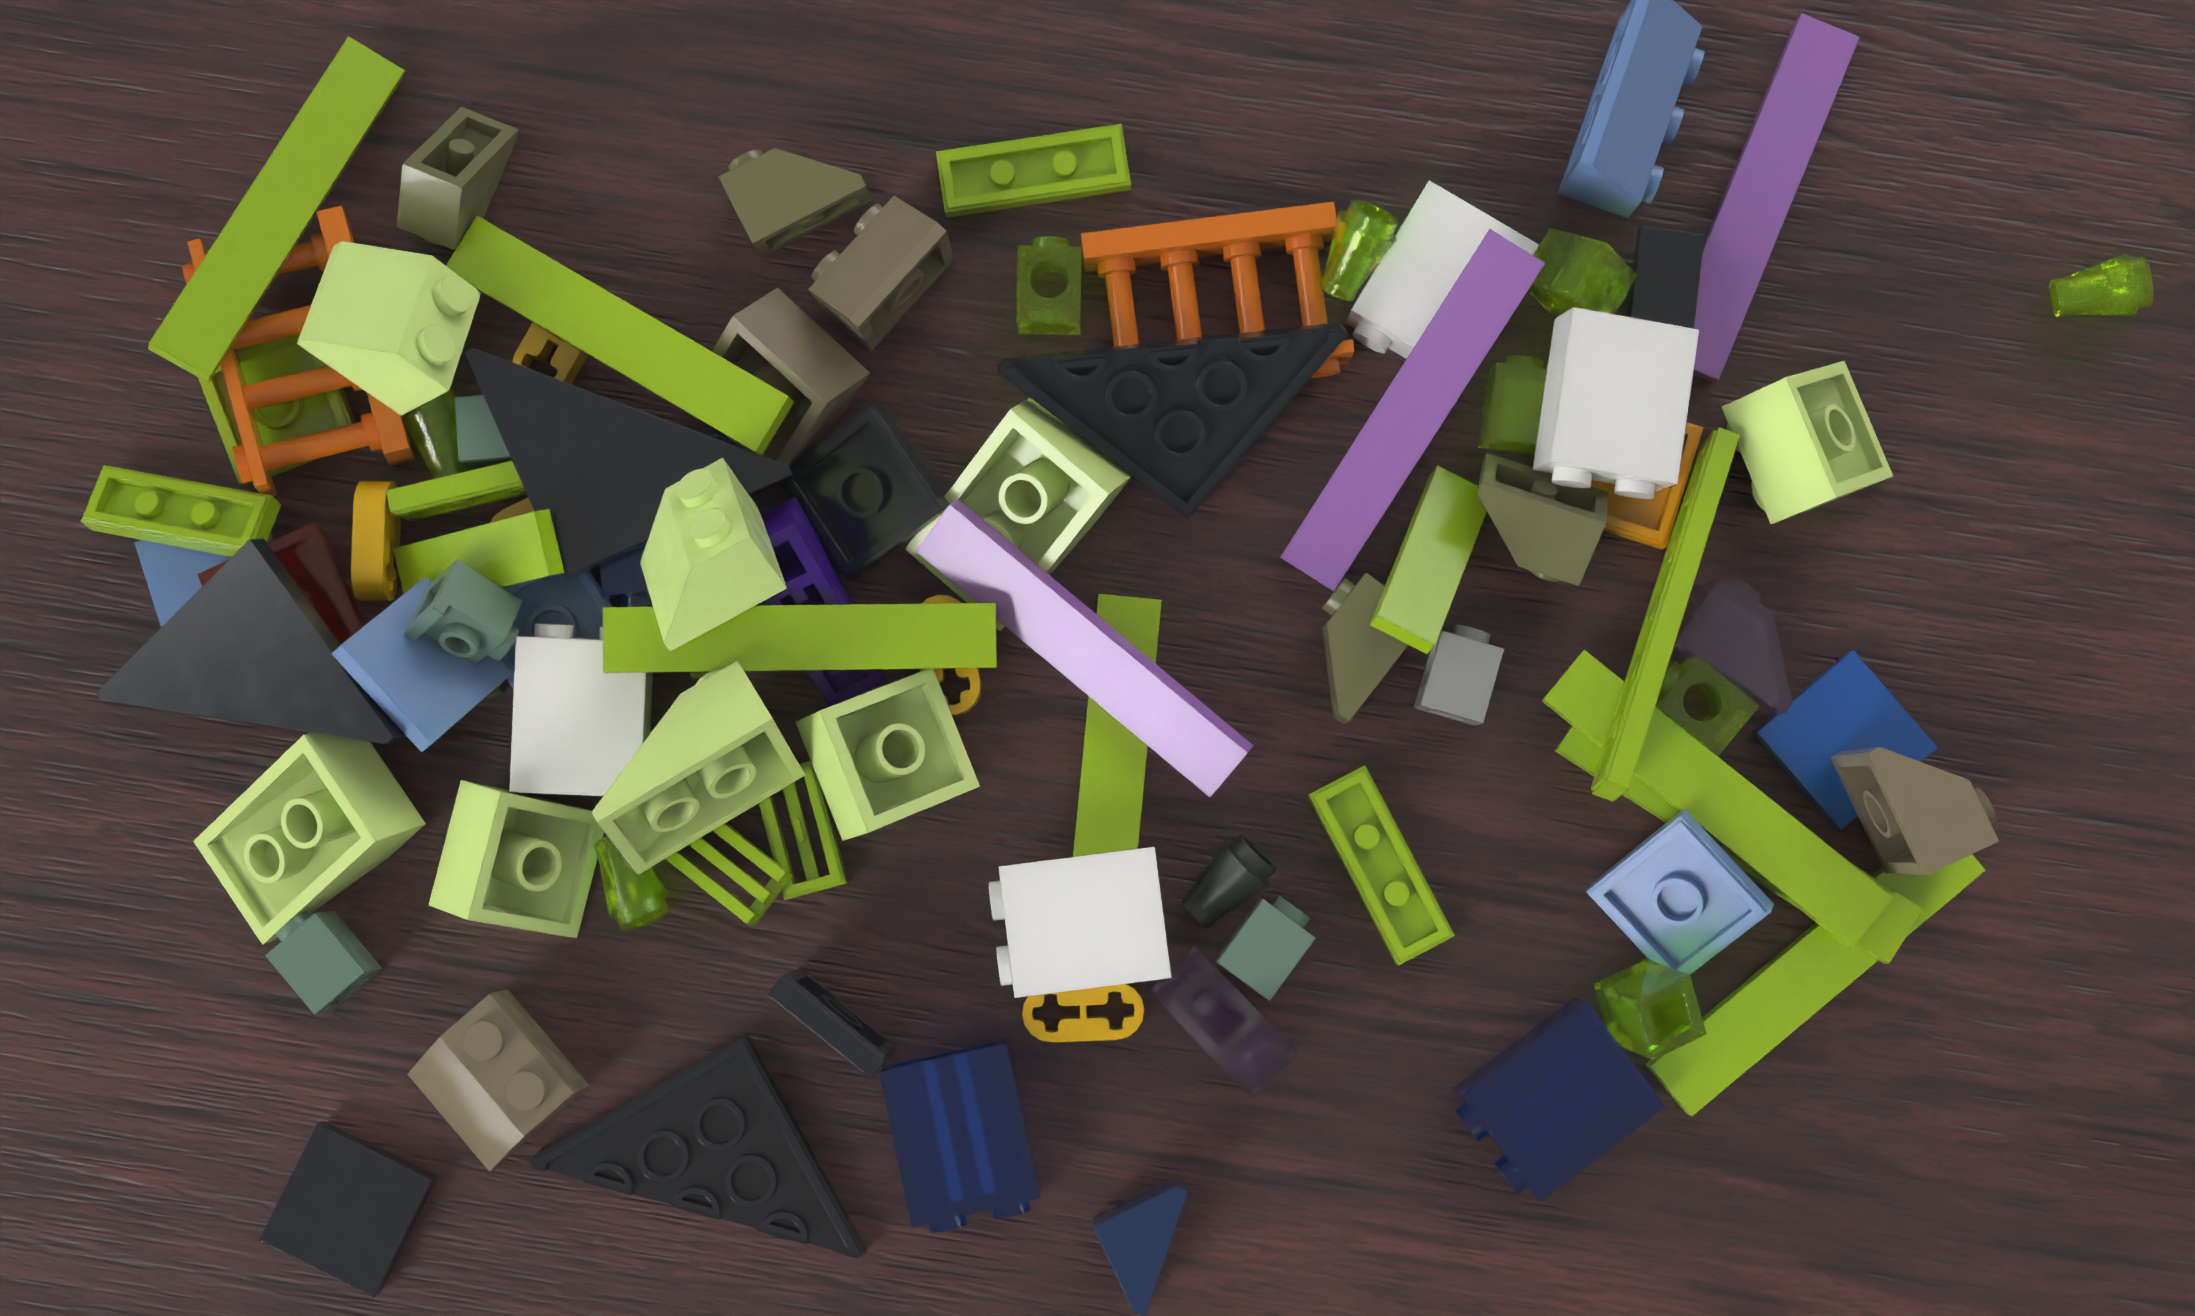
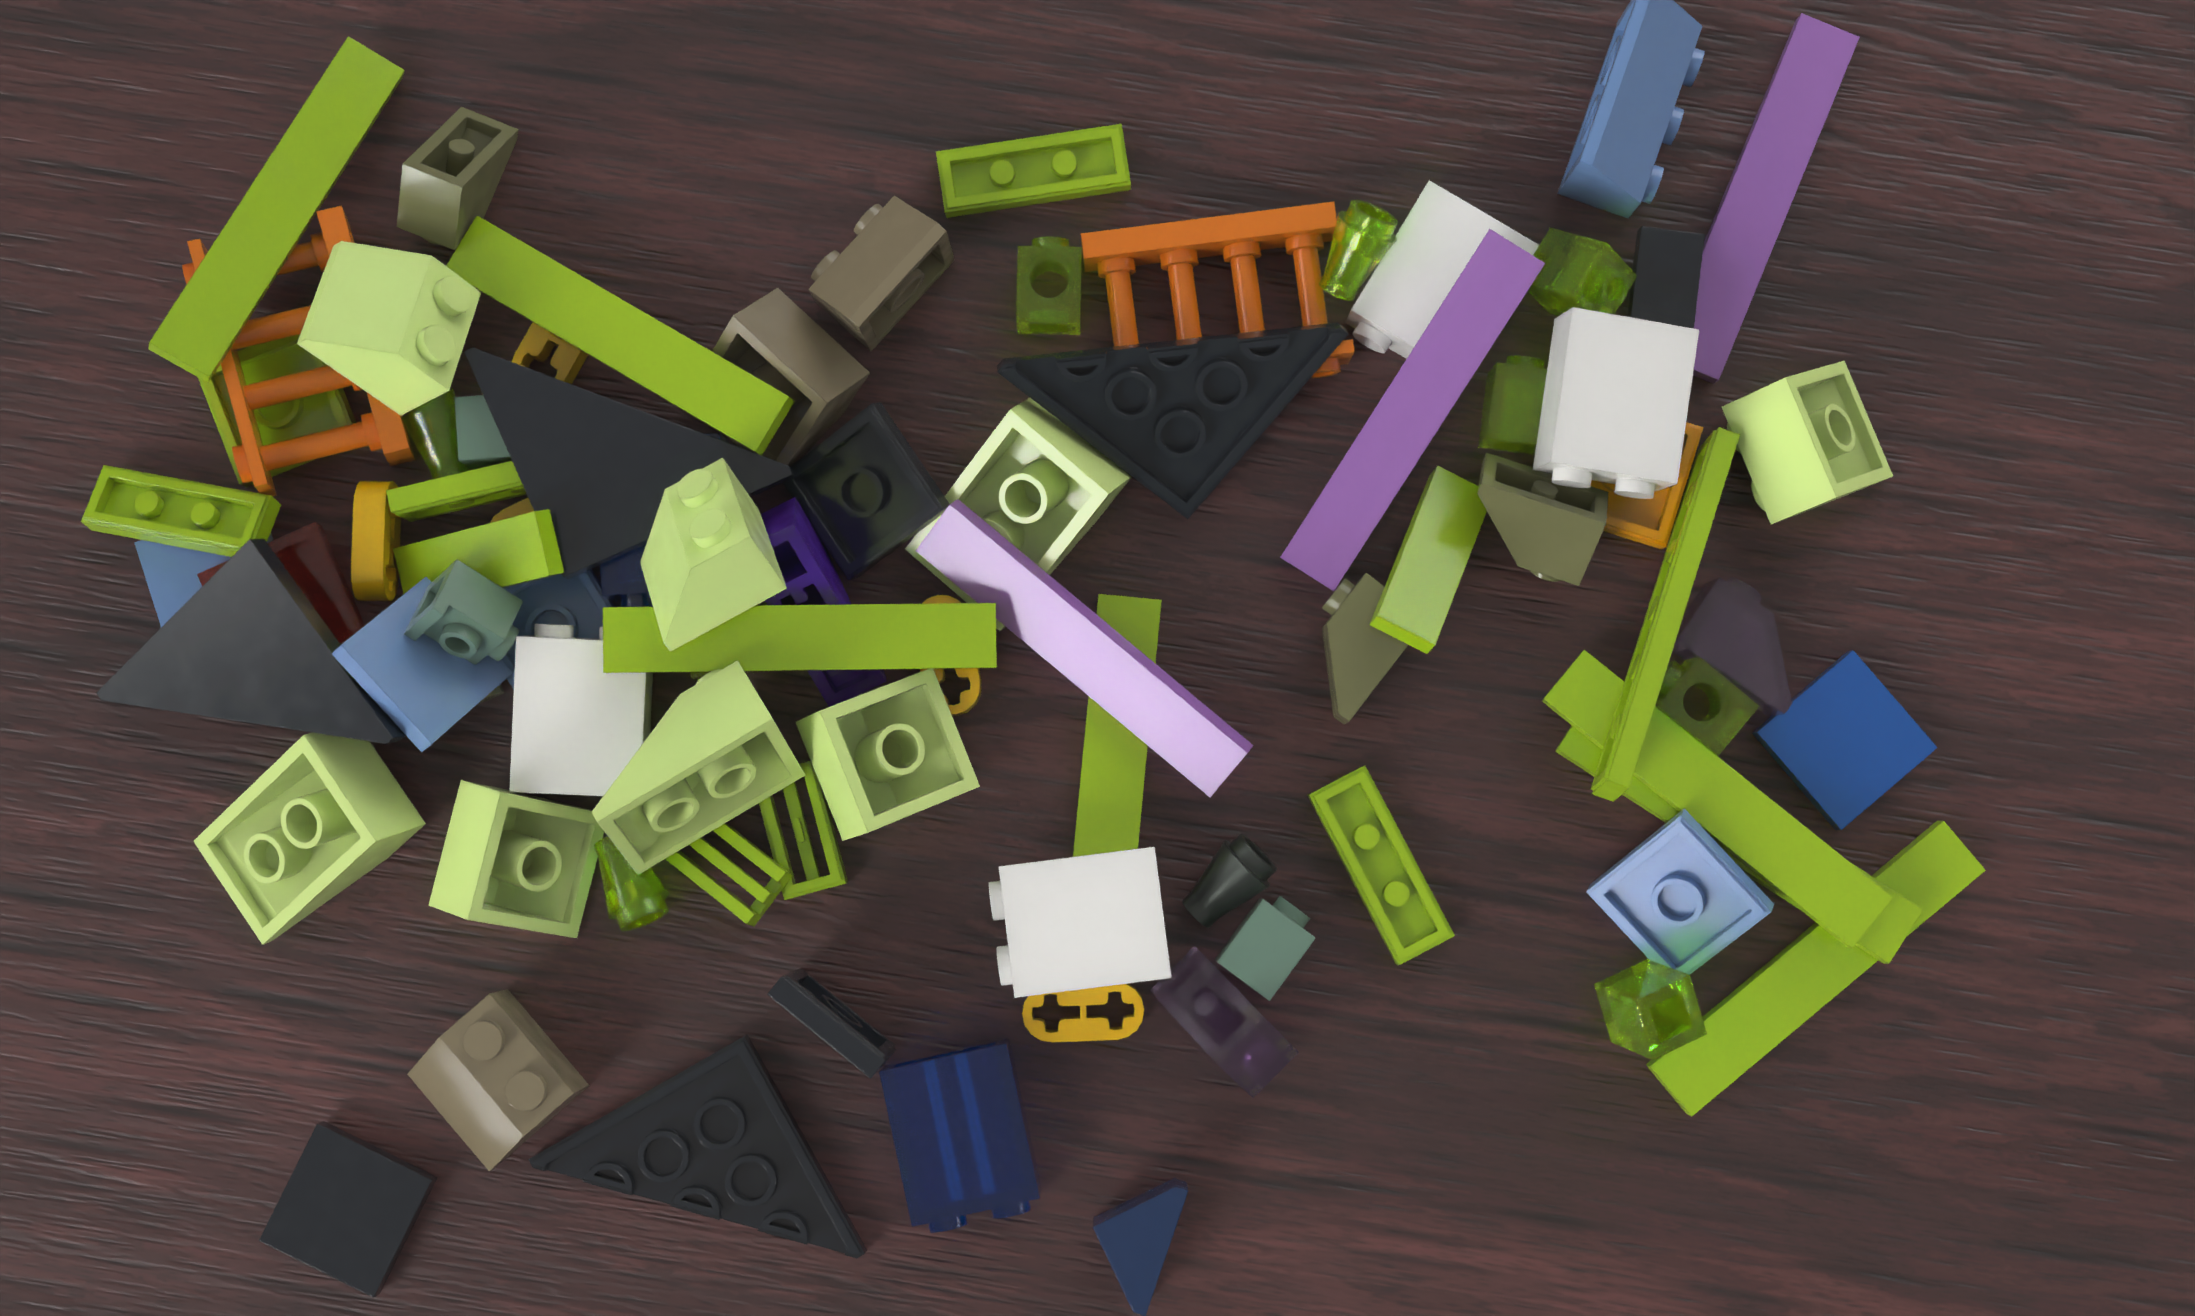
sand green brick [265,911,383,1015] -> none
olive slope [718,148,872,258] -> none
light grey brick [1414,624,1504,726] -> none
clear blue brick [1453,997,1665,1202] -> none
dark tan slope [1830,747,1999,875] -> none
clear neon green cone [2049,253,2154,317] -> none

